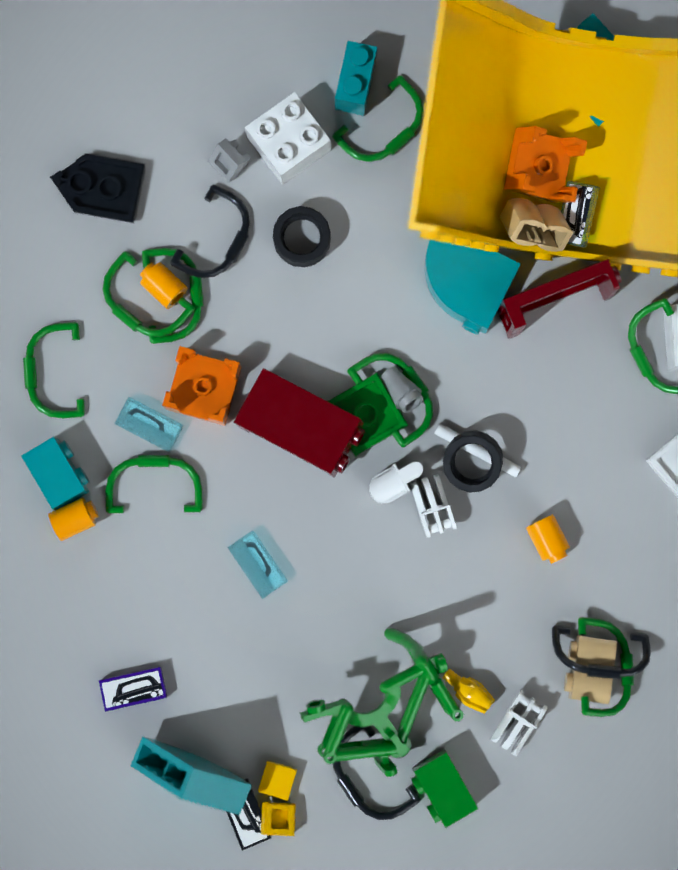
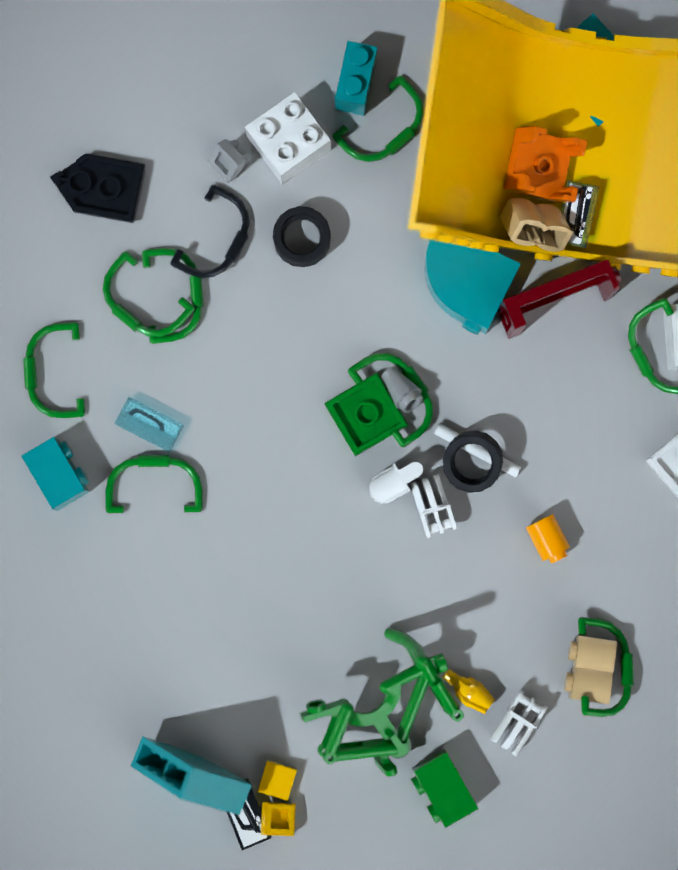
light orange brick [48,497,99,541] -> none
tile [99,667,167,712] -> none
light orange brick [140,262,188,310] -> none
orange panel [162,346,242,426] -> none
clear light blue tile [227,530,288,599] -> none
dark red panel [233,368,365,478] -> none
black piece [333,726,421,820] -> none
black piece [552,626,651,679] -> none

